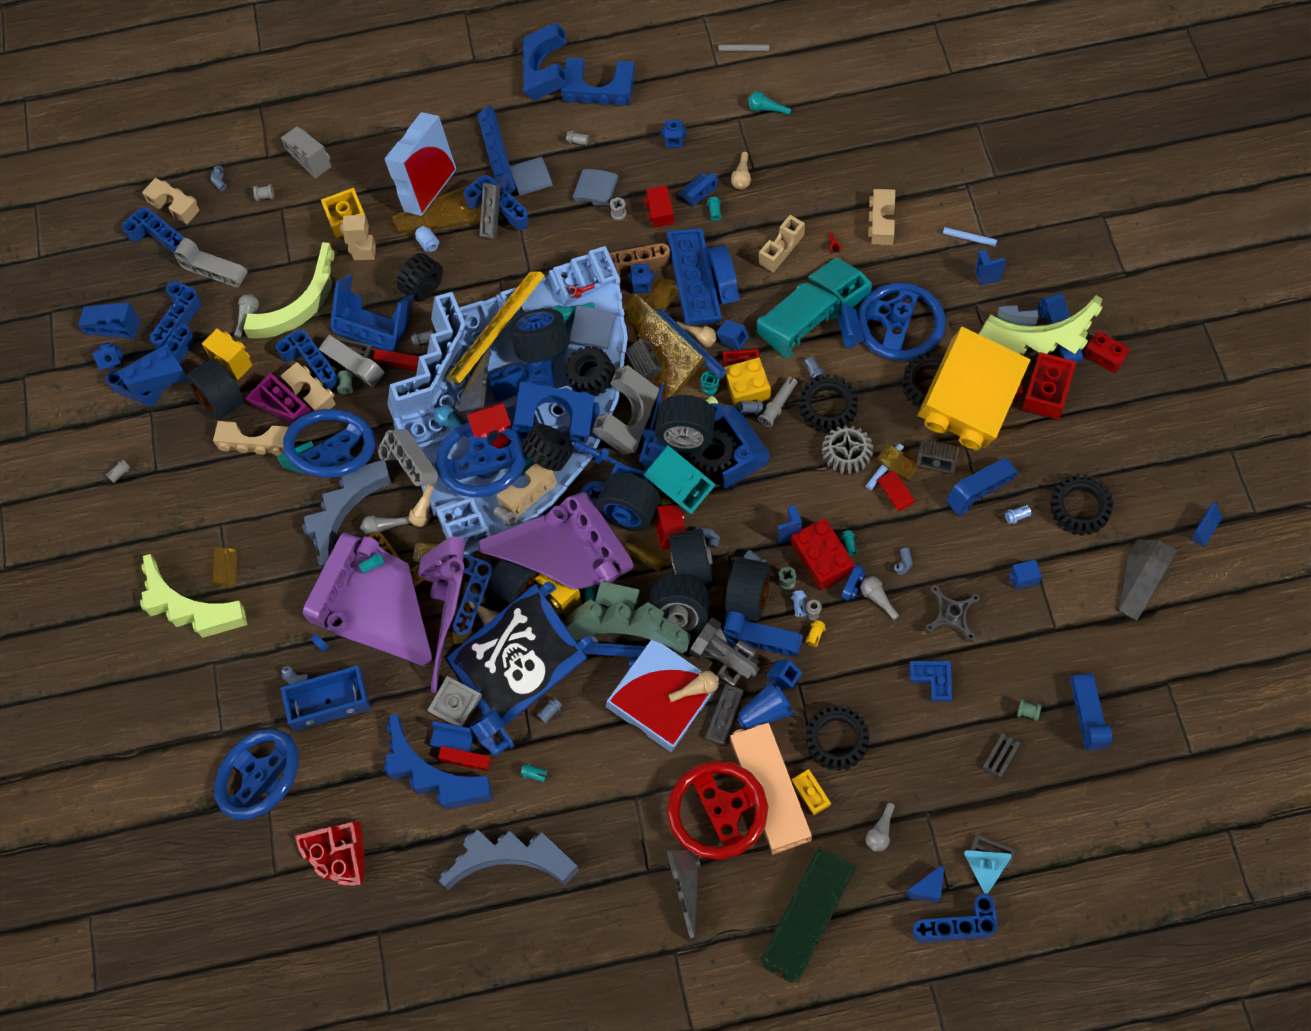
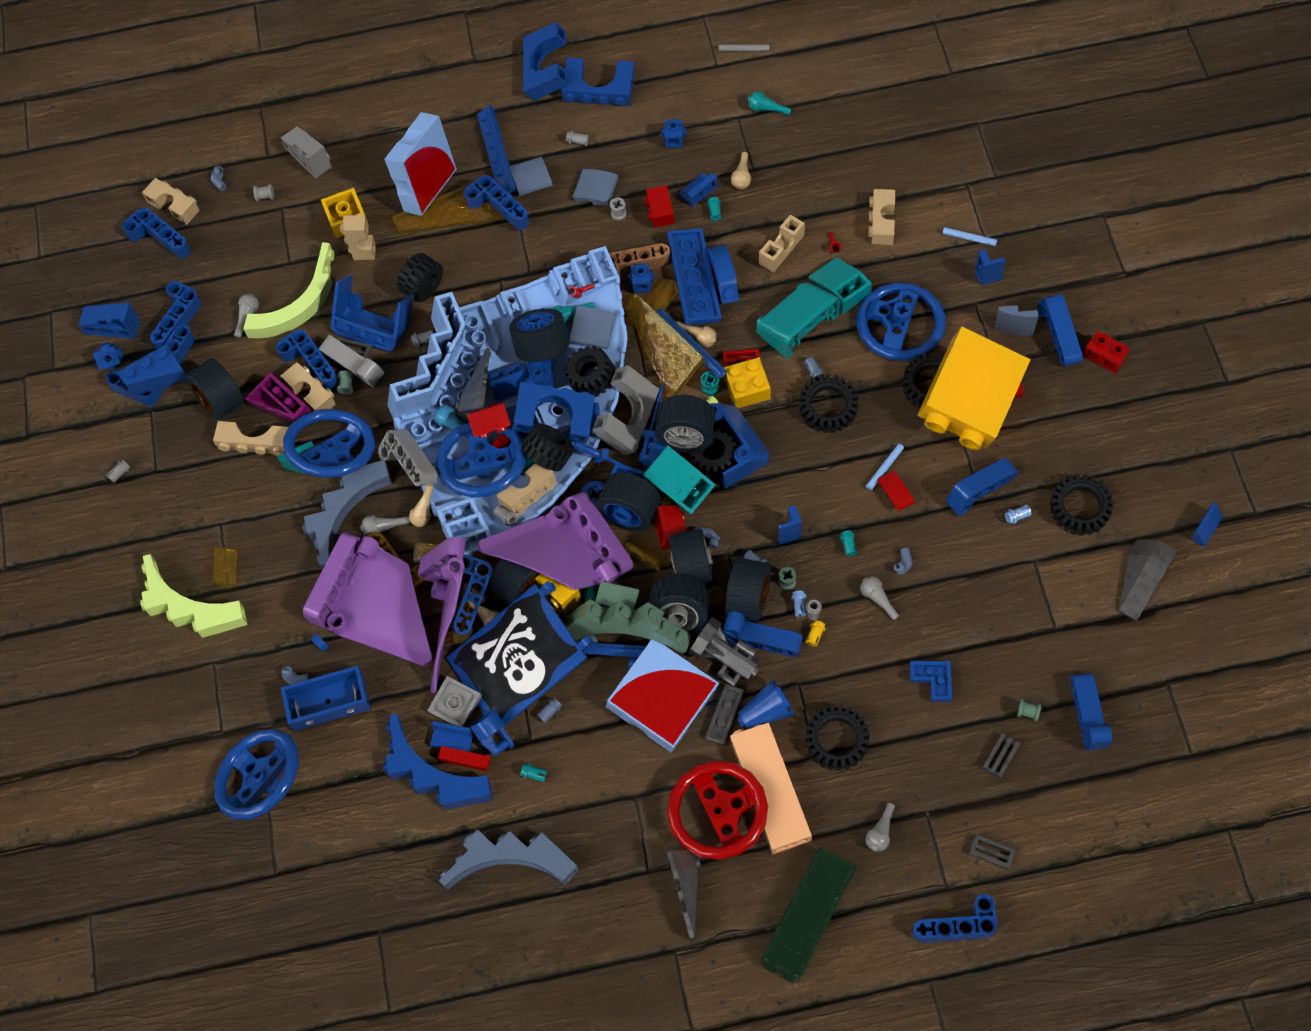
light grey beam [174,238,248,288] -> none
yellow brick [202,329,252,380] -> none
red brick [295,821,364,885] -> none
teal pin [359,553,385,574] -> none
red piece [373,349,420,371] -> none
light blue brick [415,226,439,252] -> none
yellow tile [446,272,544,383] -> none
flat silver tile [479,182,501,239] -> none
flat silver brick [625,339,664,381] -> none
tan piece [669,671,719,702] -> none
blue brick [717,320,749,350] -> none
sand blue pin [738,400,763,414] -> none
light grey pin [758,377,798,428] -> none
blue brick [766,660,803,688] -> none
red brick [791,518,855,591] -> none
yellow plate [791,769,831,816] -> none
light grey gear [822,424,873,475] -> none
blue panel [837,303,864,349] -> none
blue plate [841,564,866,601] -> none
clear yellow slope [877,444,919,482] -> none
blue slope [906,866,944,903] -> none
flat silver brick [916,439,959,474] -> none
flat silver piece [924,585,980,642] -> none
medium azure piece [964,850,1011,894] -> none
yellowish green arch [979,295,1103,355] -> none
blue brick [1009,560,1042,590] -> none
red slope [1022,352,1076,420] -> none

